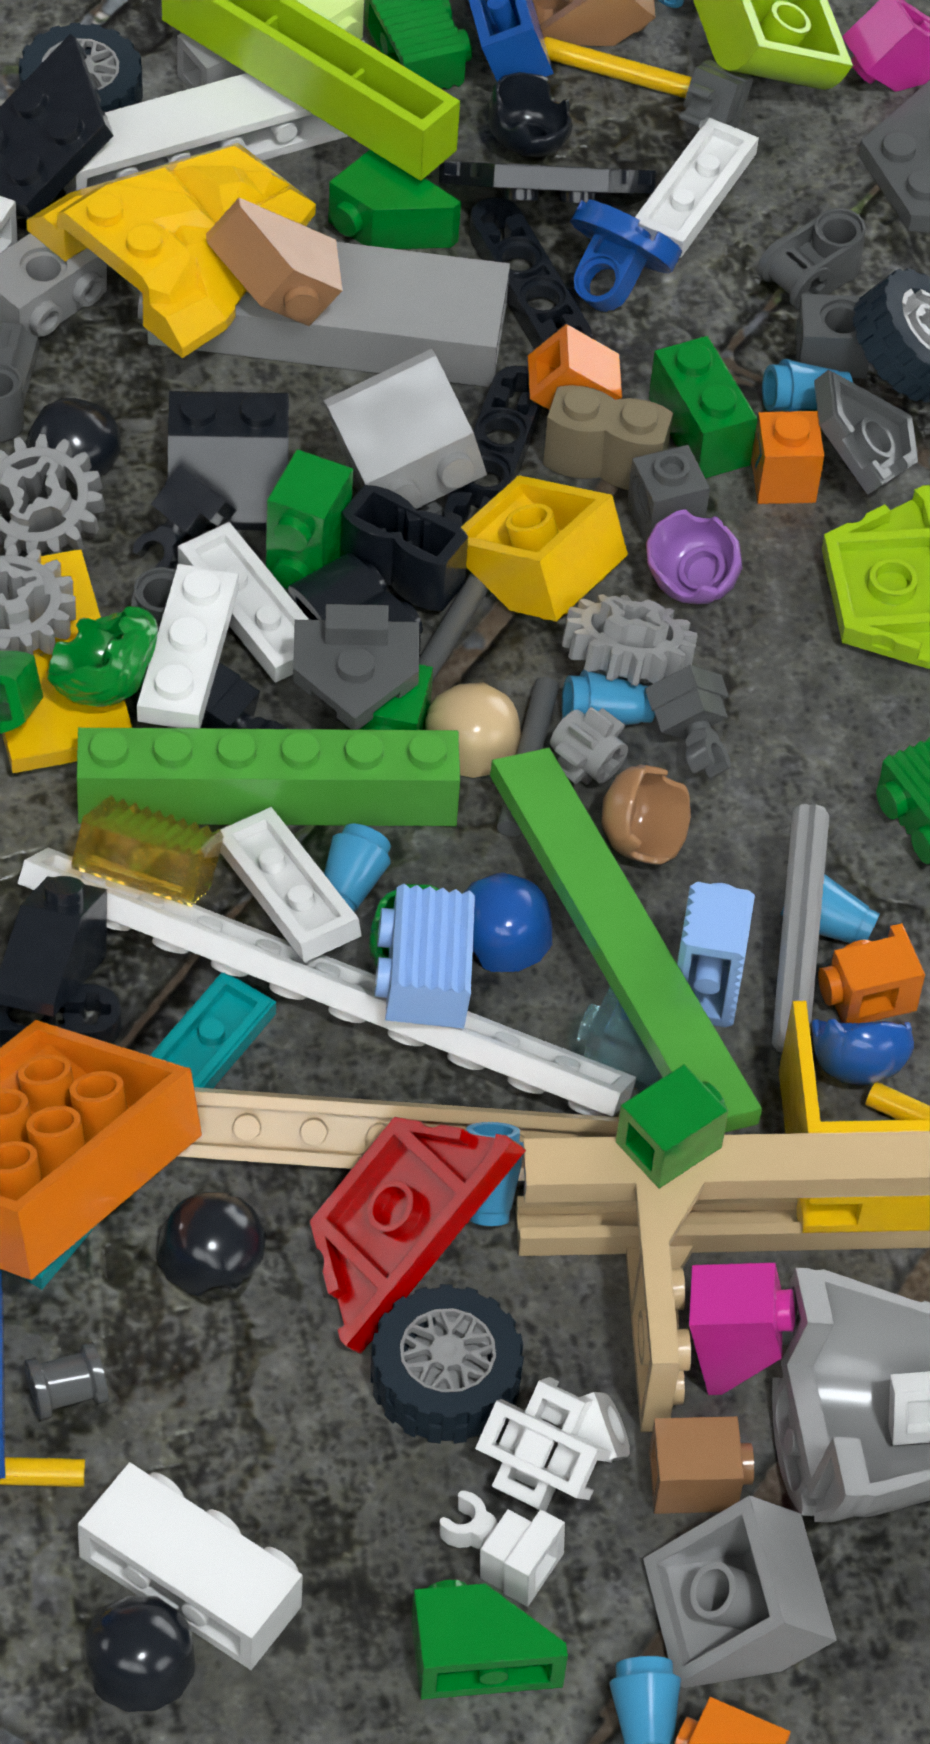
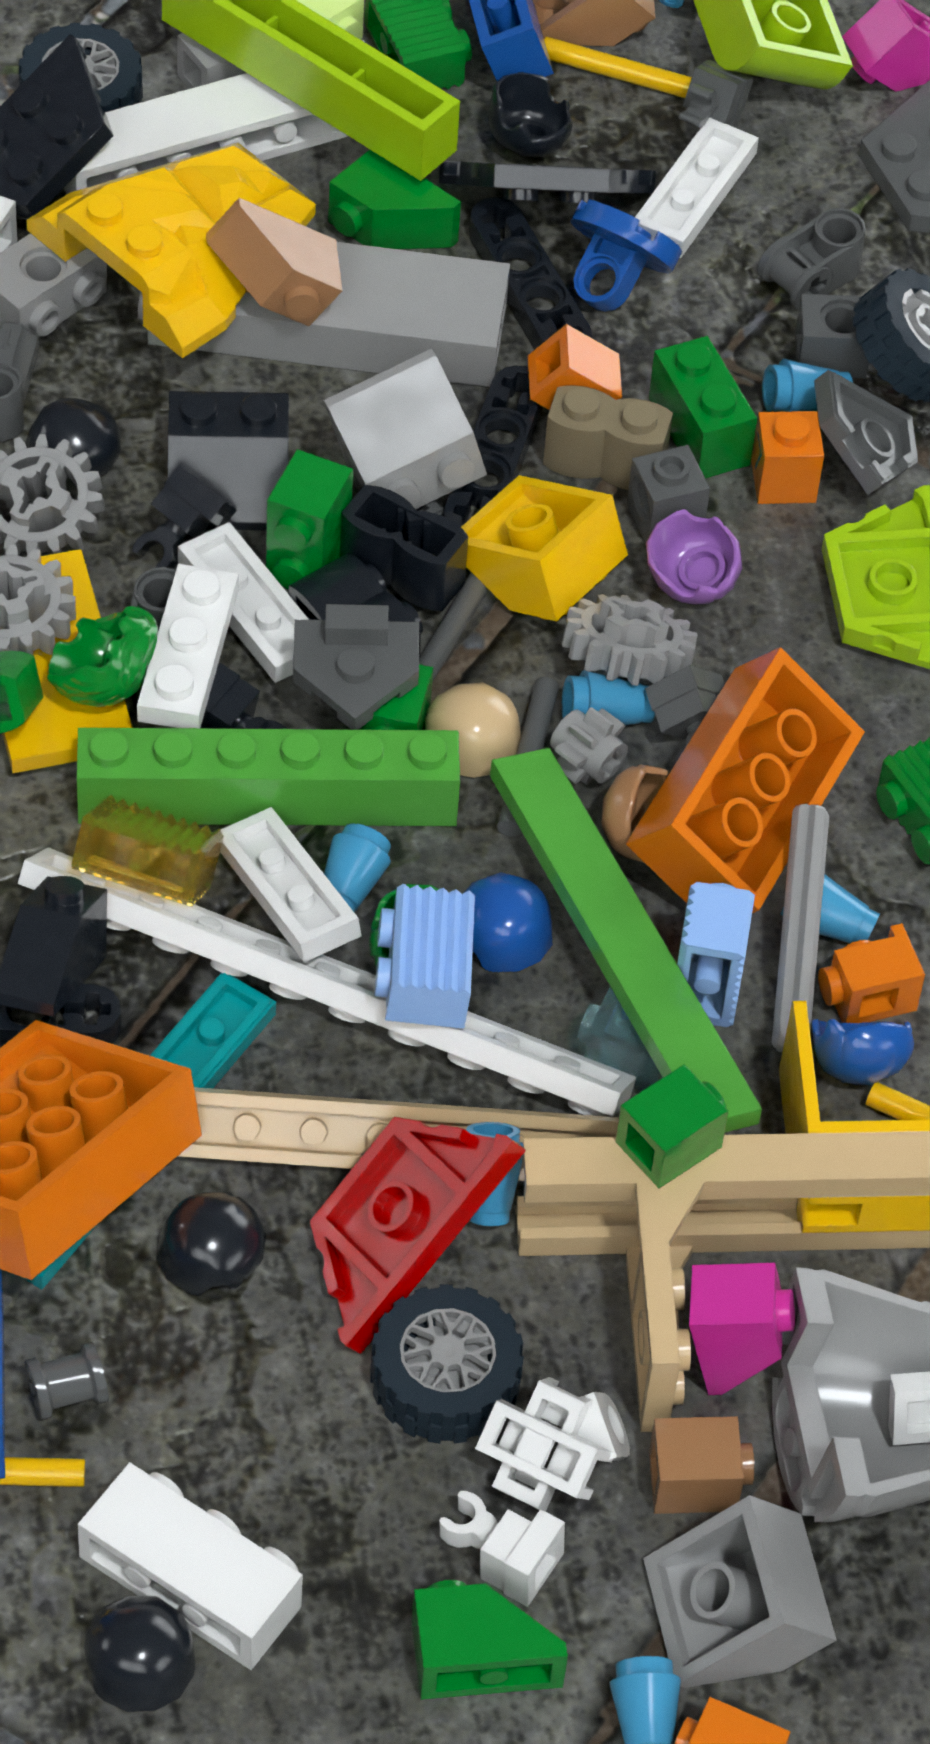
none -> orange brick [626,647,865,913]

